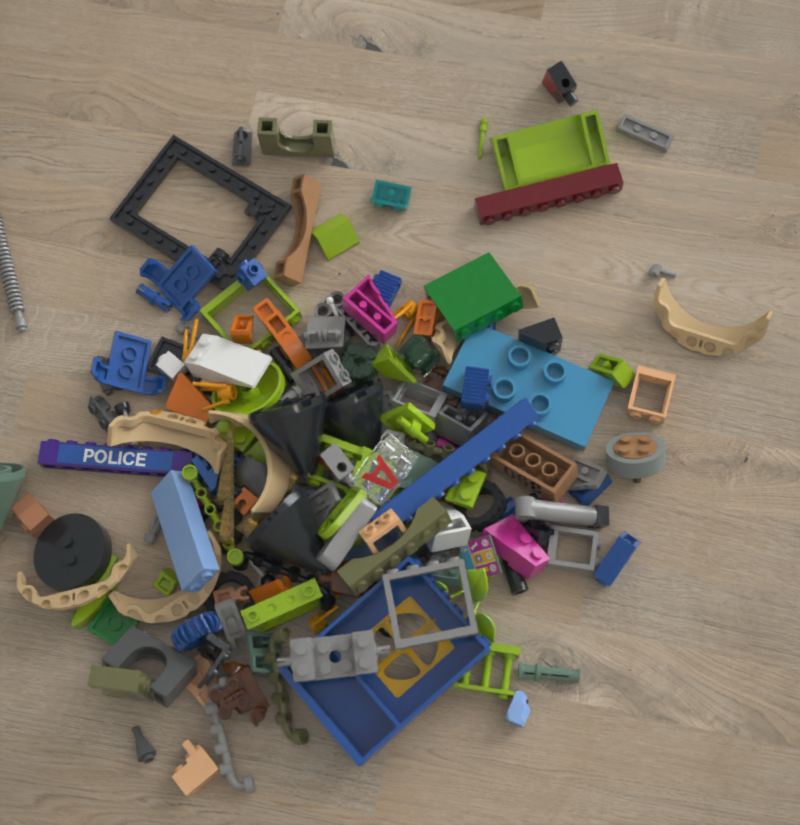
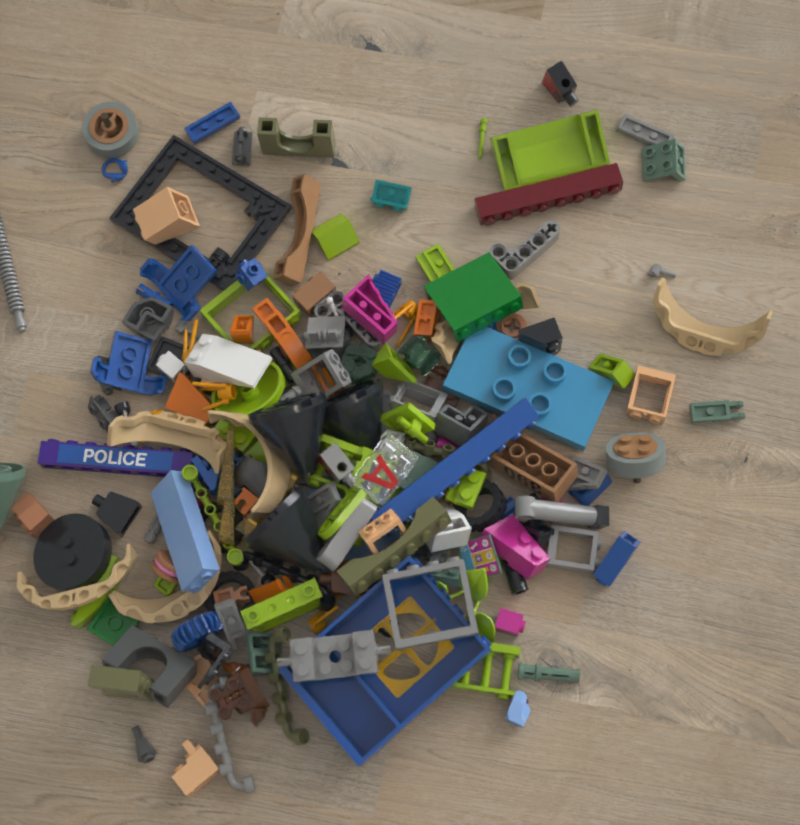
blue brick [461,366,492,411] -> none
none -> wheel [82,102,139,158]
none -> black torso [92,491,142,537]
none -> blue piece [102,158,128,183]
none -> dark grey brick [122,297,174,343]
none -> light nougat slope [133,187,200,245]
none -> nougat head [151,550,179,584]
none -> blue plate [185,102,240,145]
none -> medium nougat brick [293,271,336,317]
none -> lime plate [415,243,455,282]
none -> light grey beam [490,220,560,279]
none -> dark pink brick [495,608,526,637]
none -> nougat gear [497,313,527,339]
none -> sand green bracket [642,139,686,182]
none -> sand green hinge [689,400,745,424]

